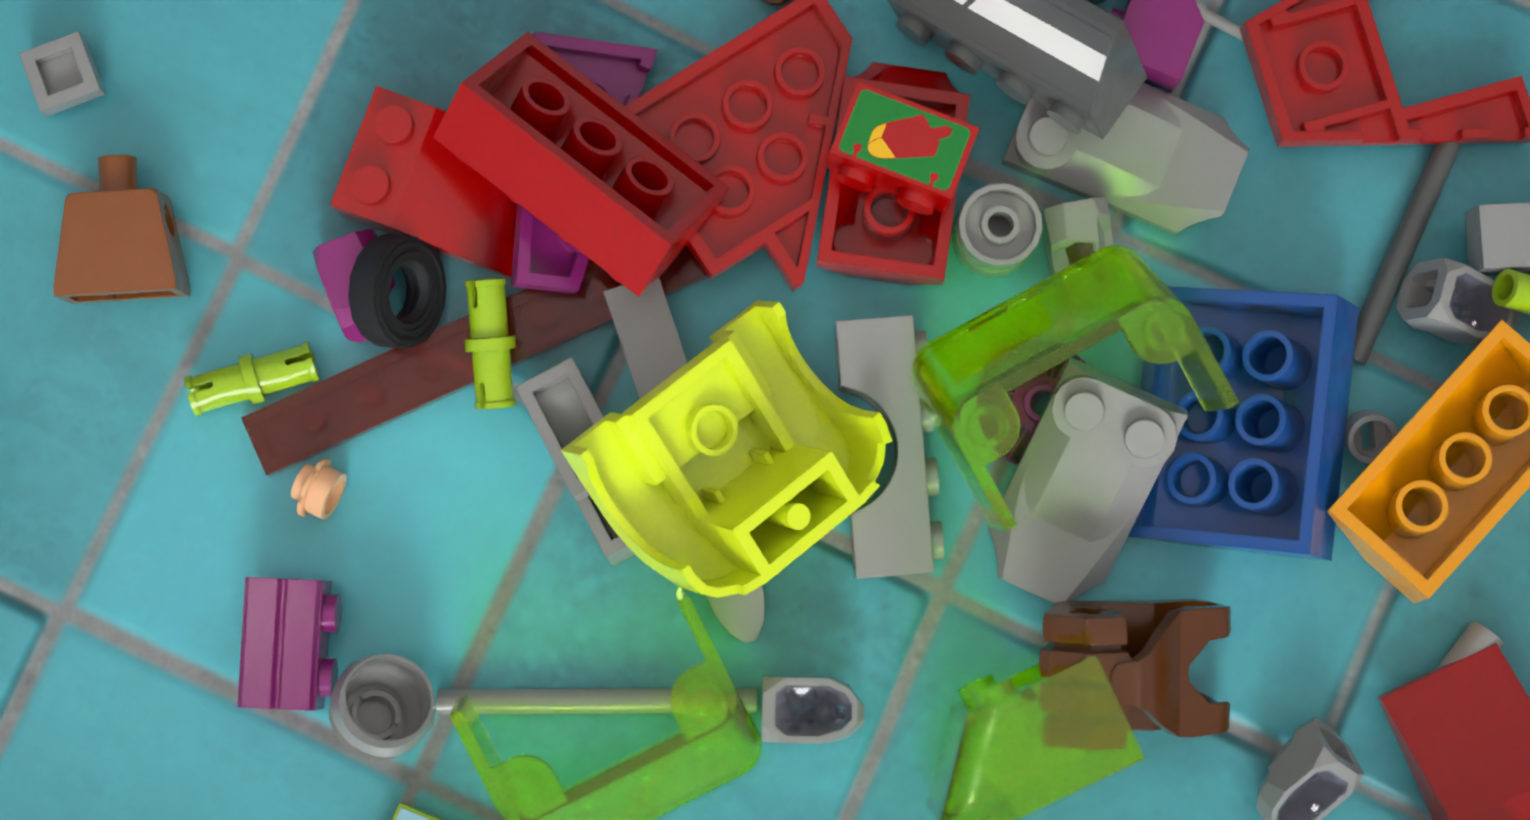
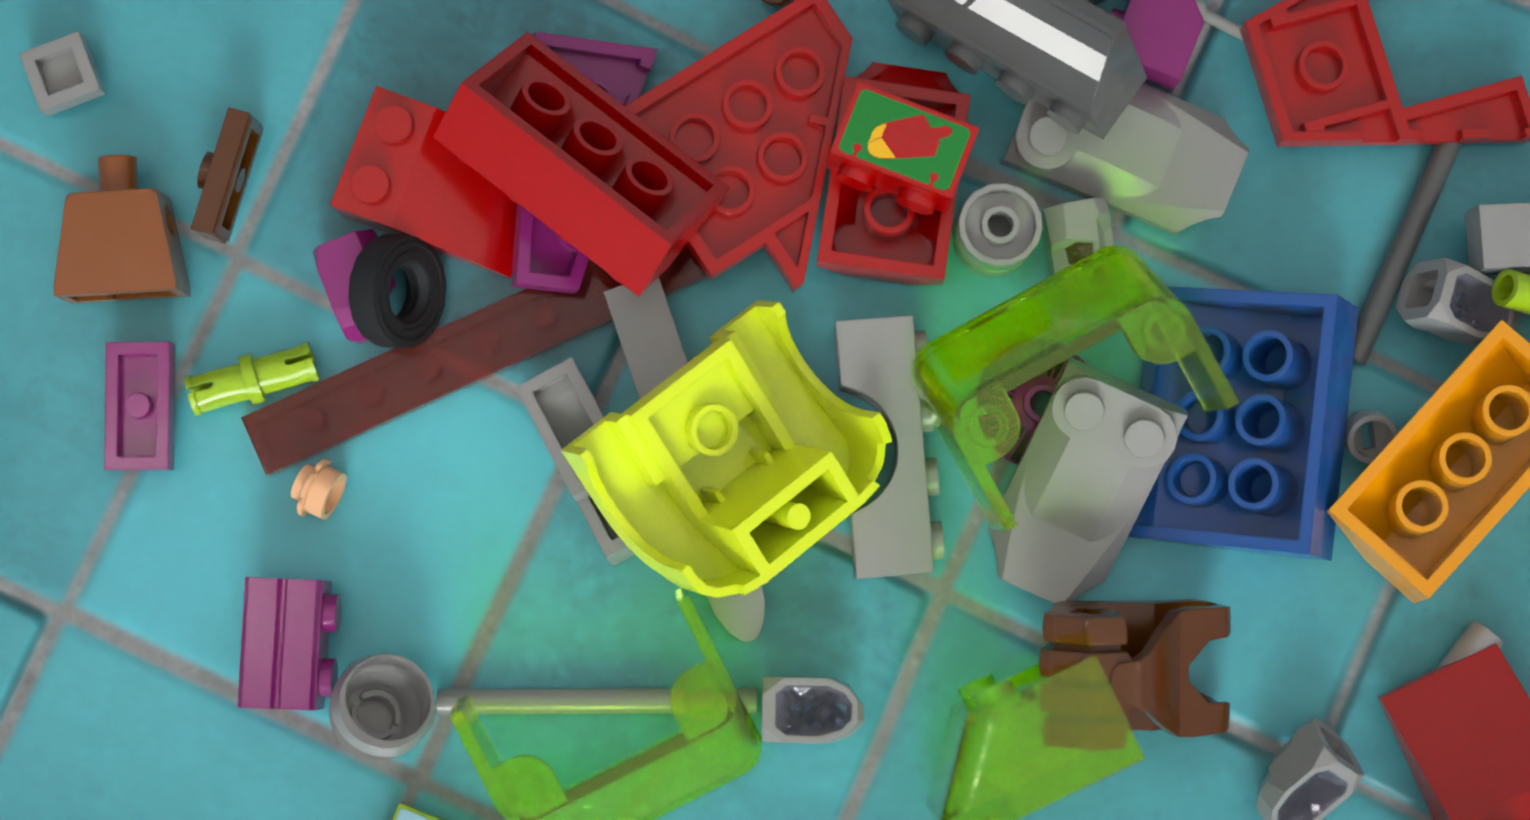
lime pin [464,278,516,409] -> none
none -> magenta plate [104,341,175,471]
none -> reddish brown plate [190,107,264,244]

